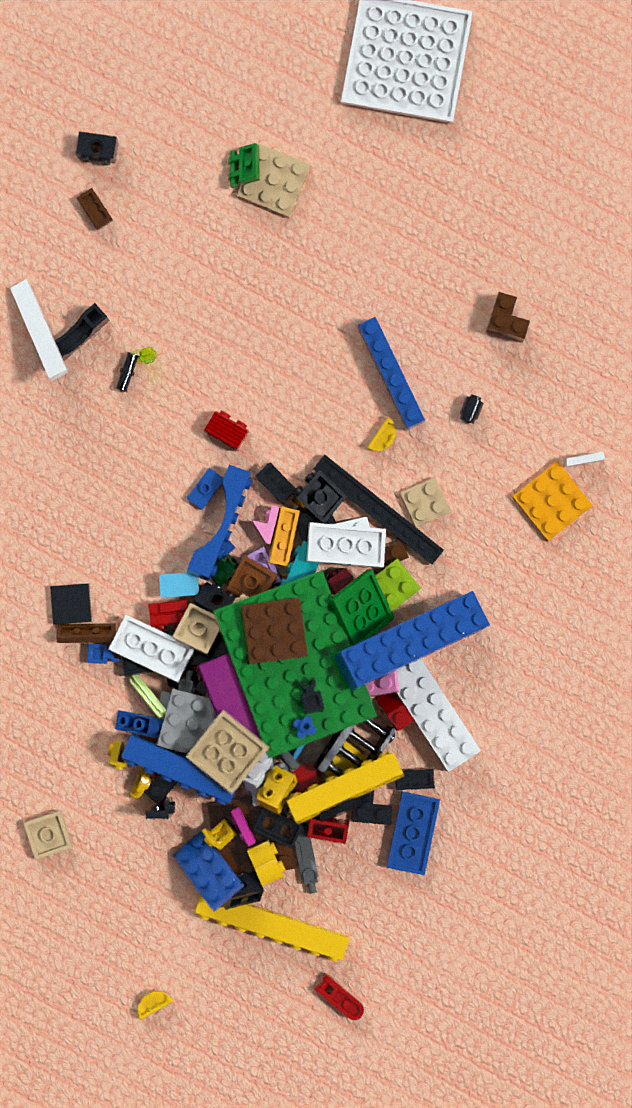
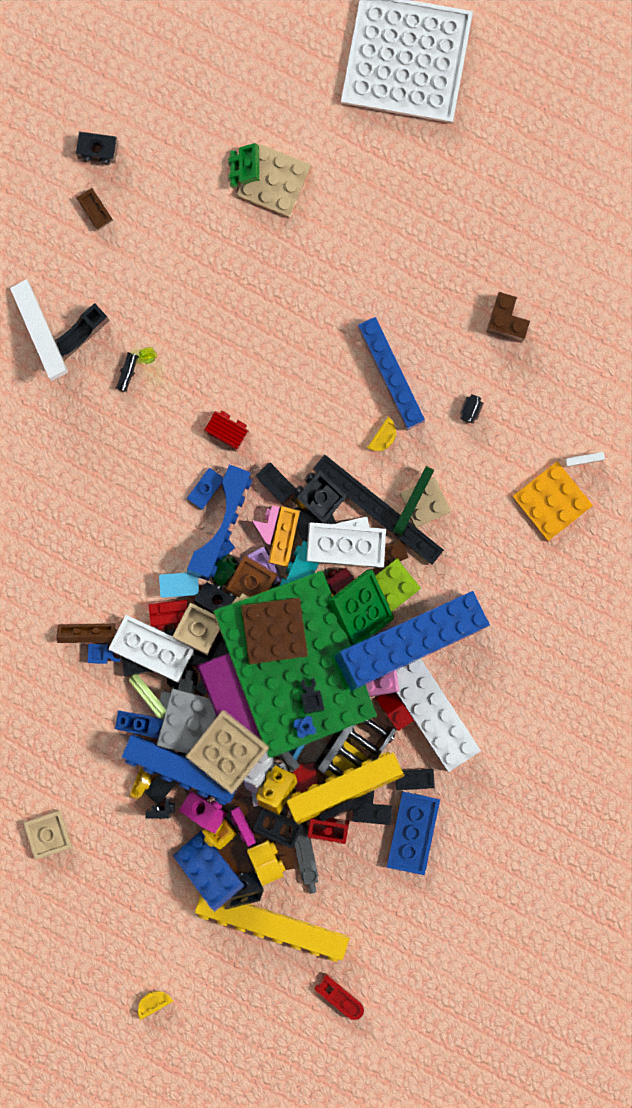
black tile [50,583,92,625] -> none
yellow bracket [108,740,130,770] -> none
none -> dark pink brick [179,791,227,833]
none -> dark green beam [393,466,434,536]

